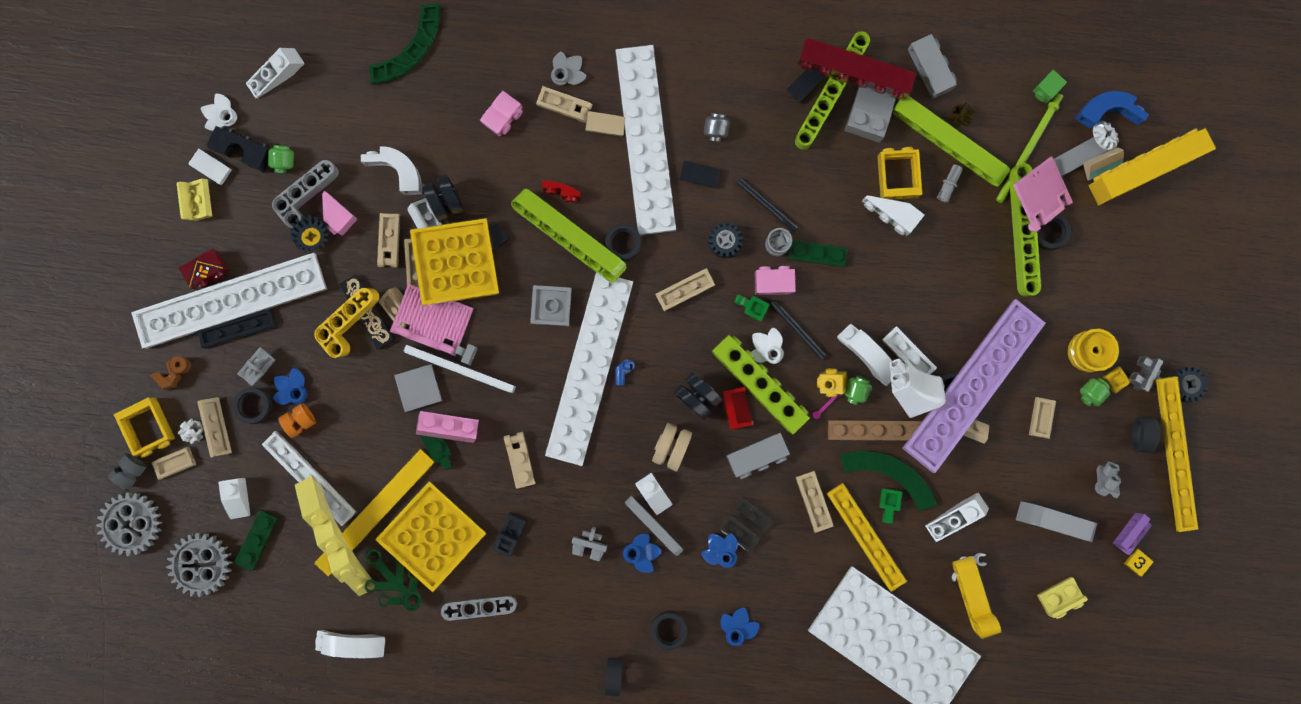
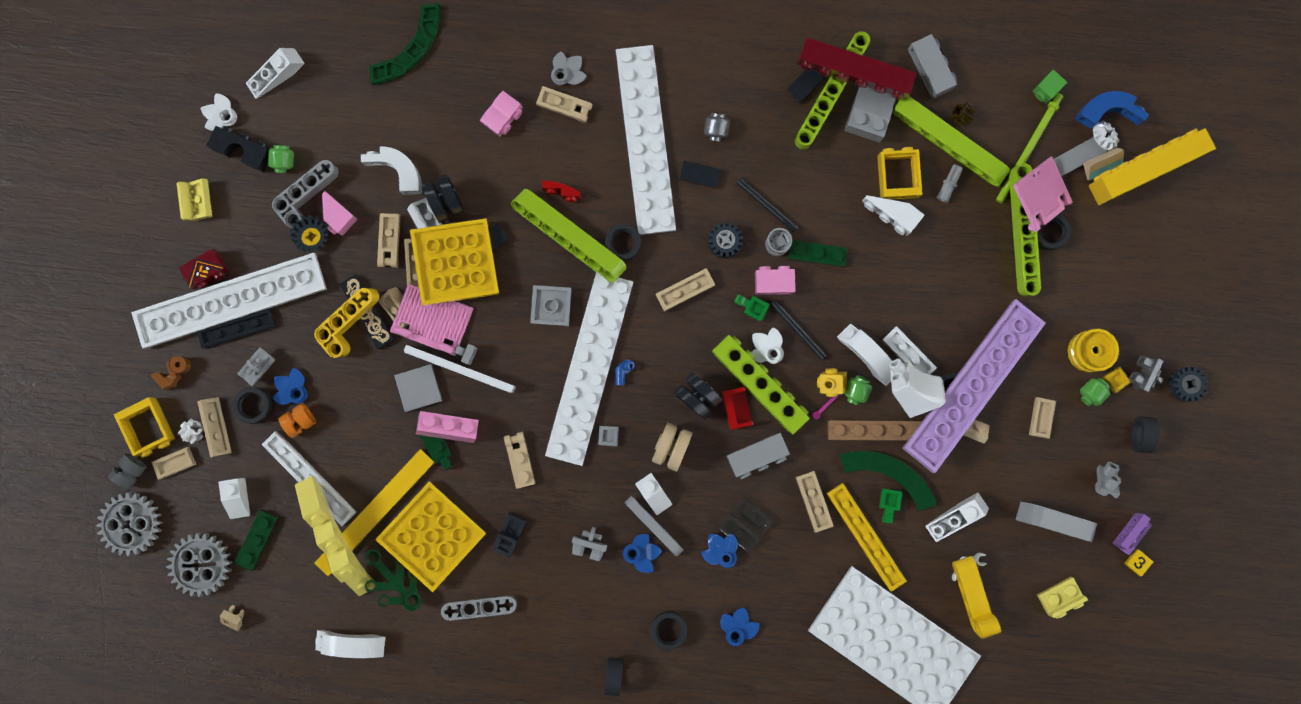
white tile [188,149,232,186] -> none
tan tile [585,111,625,137] -> none
yellow tile [1156,376,1198,532] -> none
none -> tan tile [220,605,244,631]
none -> light grey tile [598,426,619,446]

